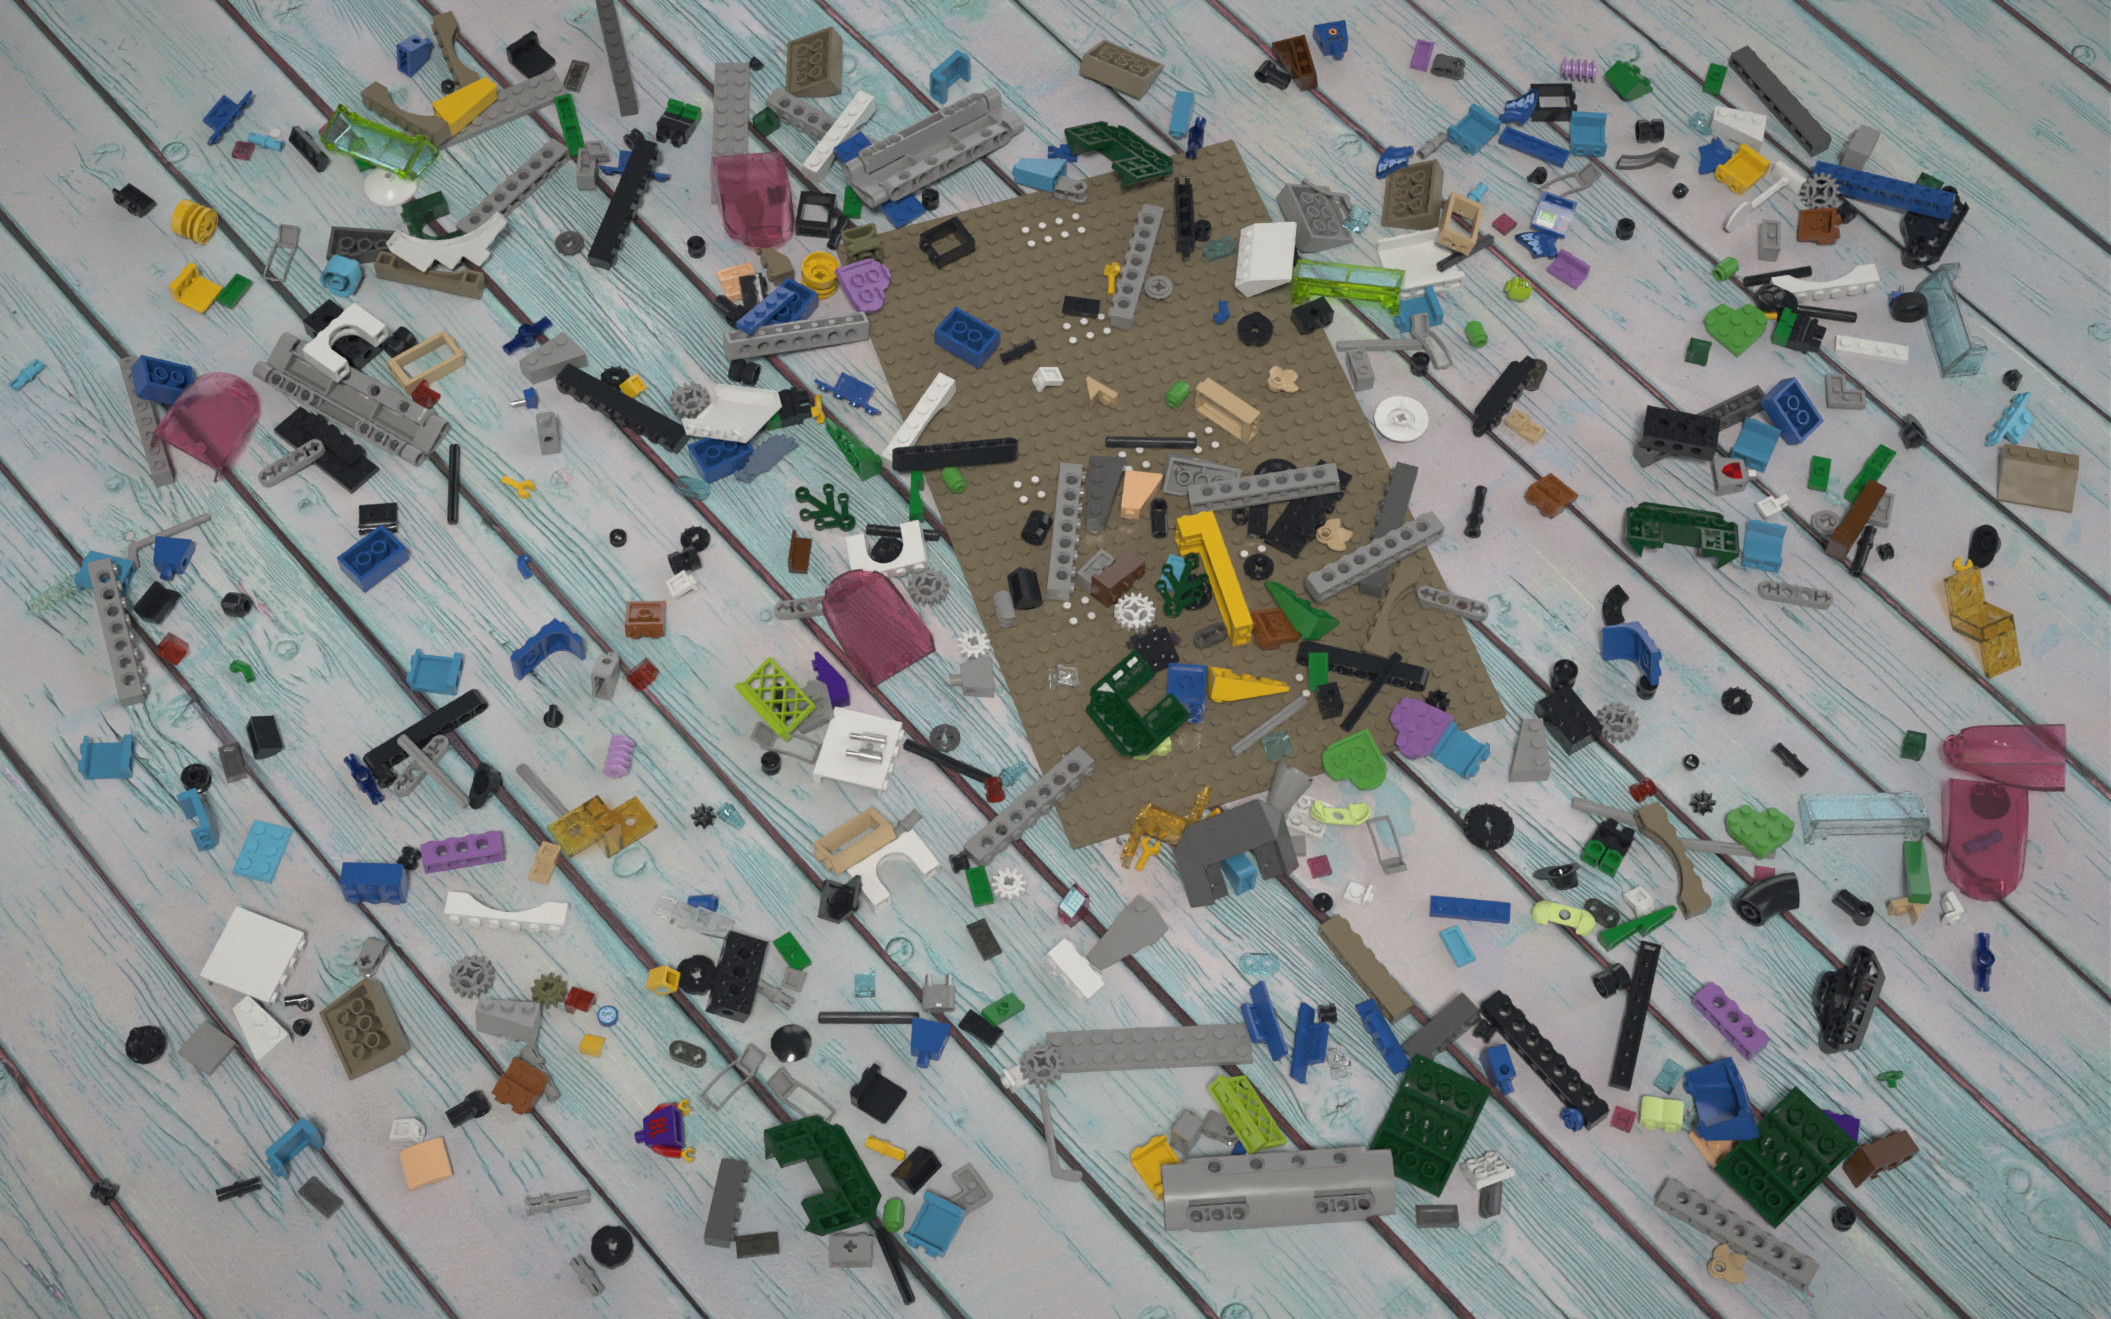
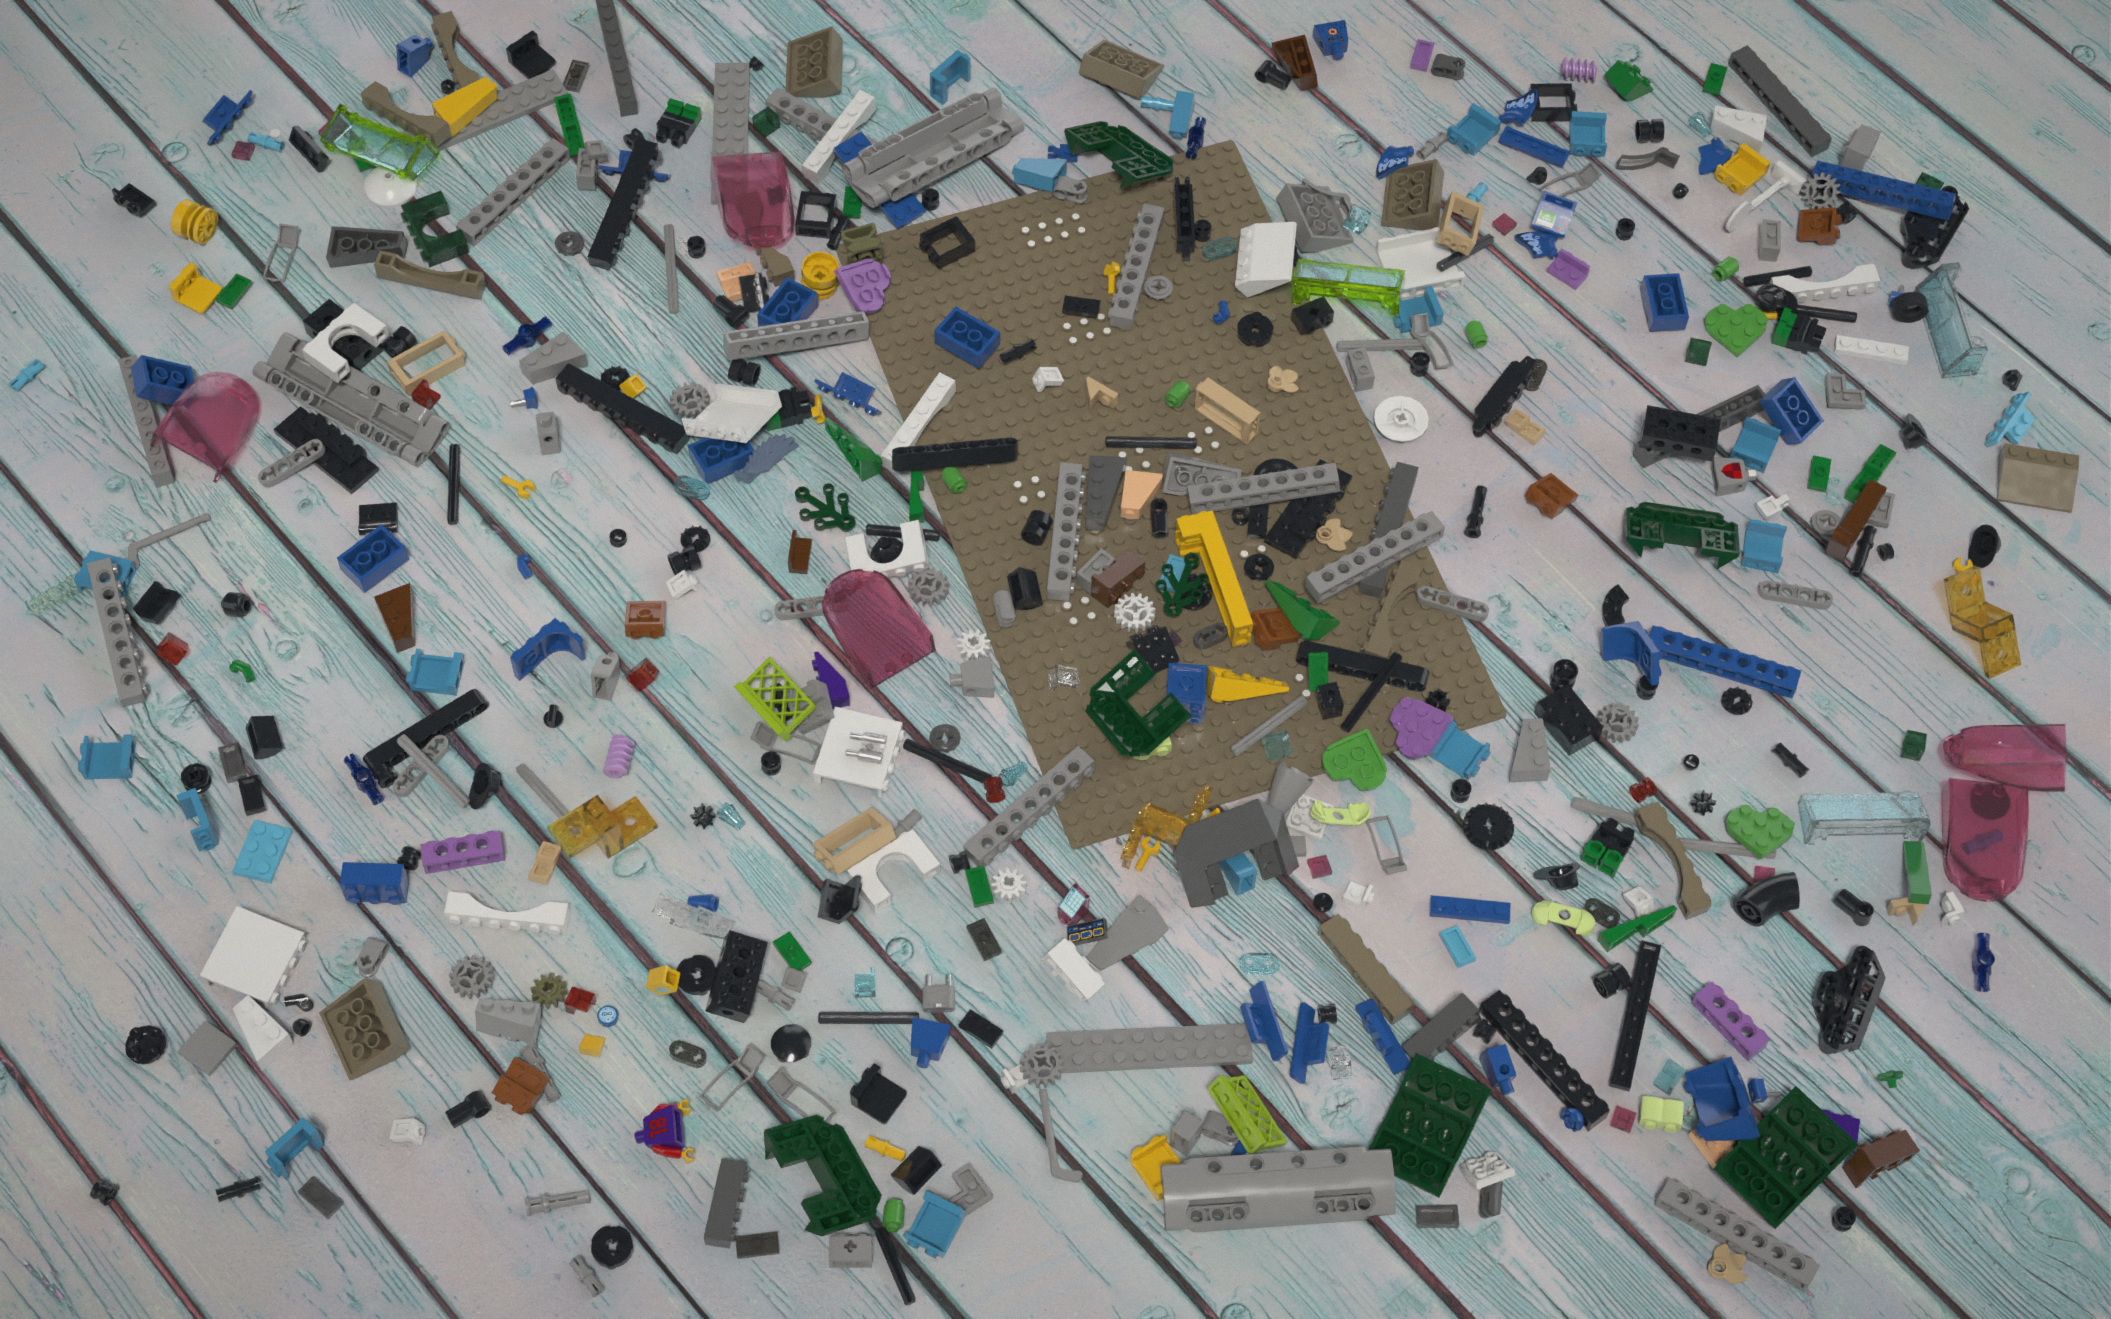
blue torso [153,536,195,581] -> none
medium azure brick [320,254,362,298] -> none
white arch [386,211,507,272] -> none
light nougat slope [399,1137,453,1191] -> none
blue plate [736,286,795,335] -> none
green plate [981,992,1025,1027] -> none
lime head [1504,276,1532,302] -> none
none -> black plate [238,774,266,816]
none -> reddish brown wedge [374,583,415,653]
none -> light grey axle [664,224,679,314]
none -> tile [1067,918,1108,946]
none -> medium azure pin [1141,95,1175,111]
none -> black wheel [1450,779,1472,803]
none -> blue brick [1640,273,1689,332]
none -> blue brick [1649,625,1801,699]
none -> blue piece [1747,1078,1781,1104]

